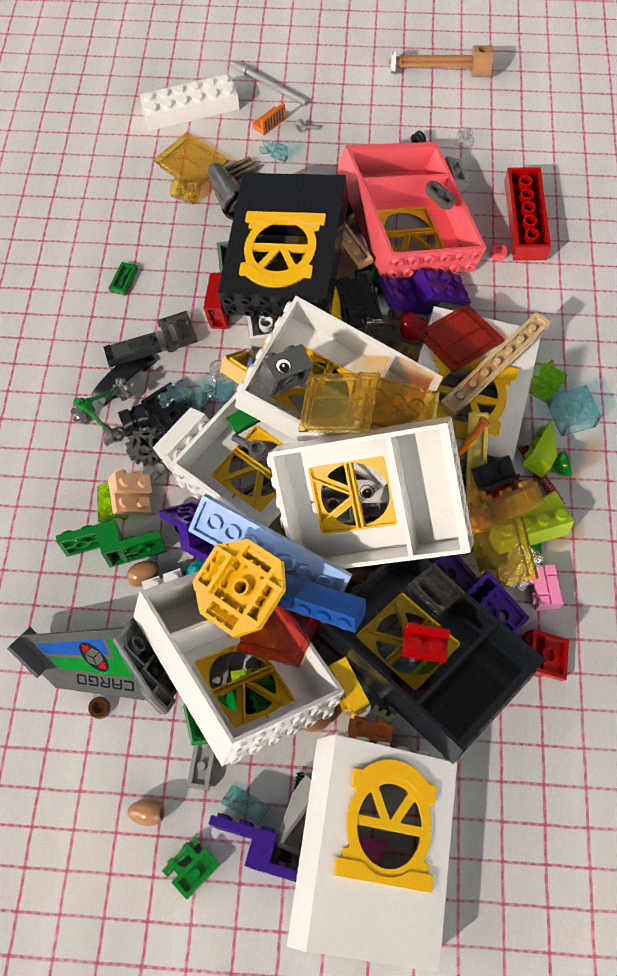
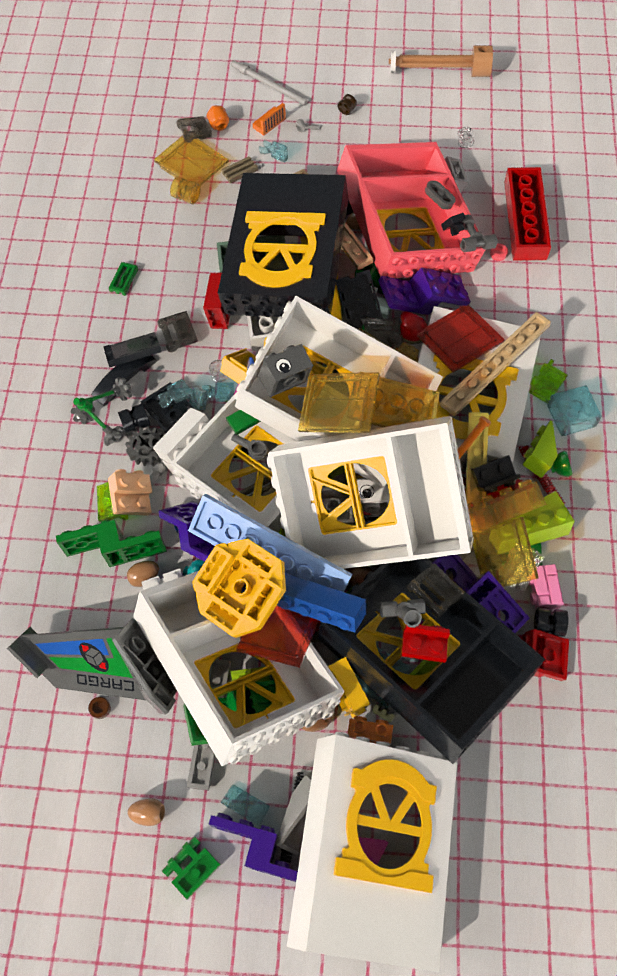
white brick [139,73,239,131] -> none
dark grey cone [208,163,241,220] -> none
black bush [410,130,426,143] -> none
none -> clear smoke plate [176,116,212,143]
none -> orange head [207,105,230,131]
none -> dark brown wheel [337,94,357,115]
none -> dark grey bar [380,599,426,627]
none -> black tile [441,213,466,236]
none -> dark grey bar [460,215,498,252]
none -> black wheel [534,607,568,637]

